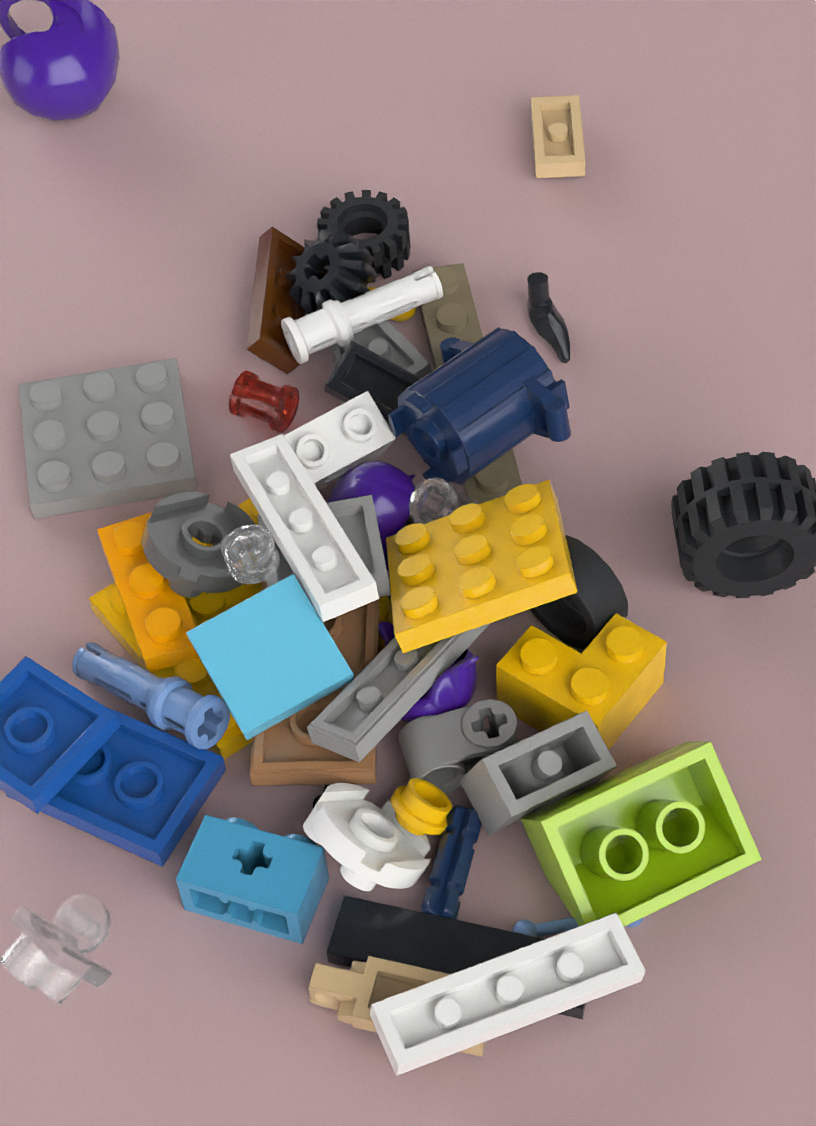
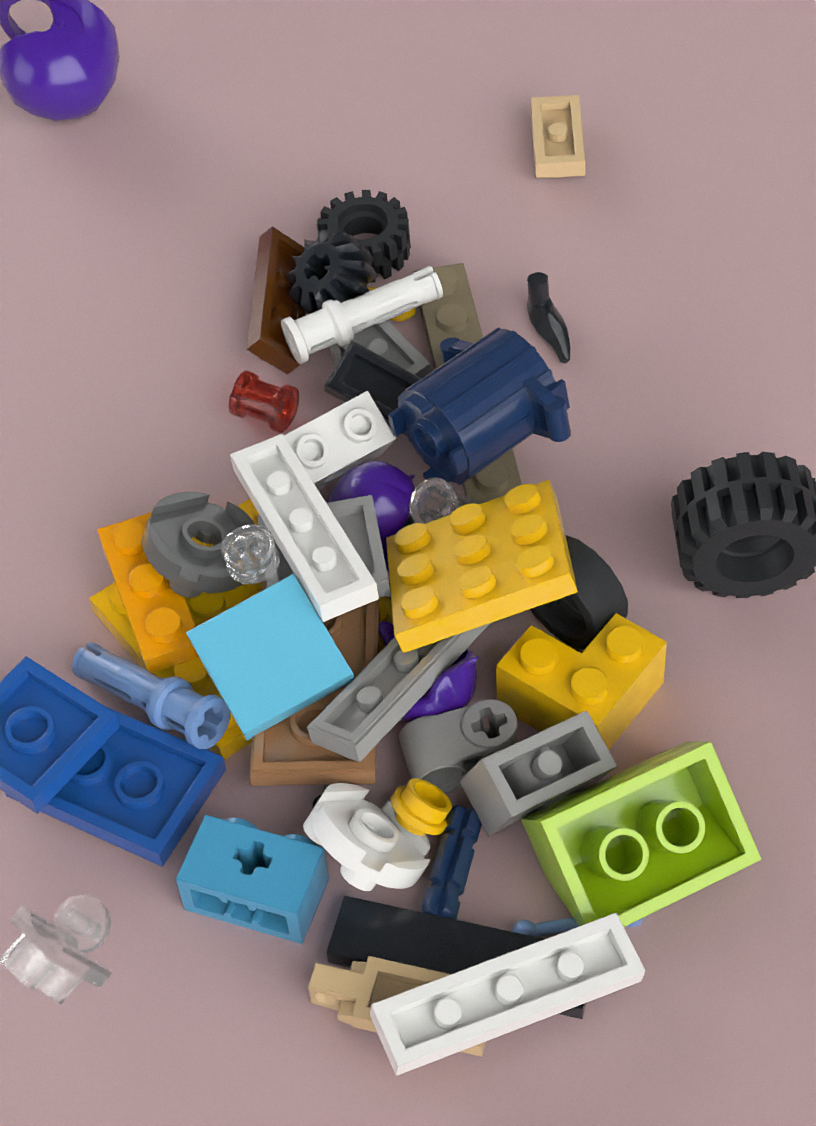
light grey plate [19,358,198,519] -> none

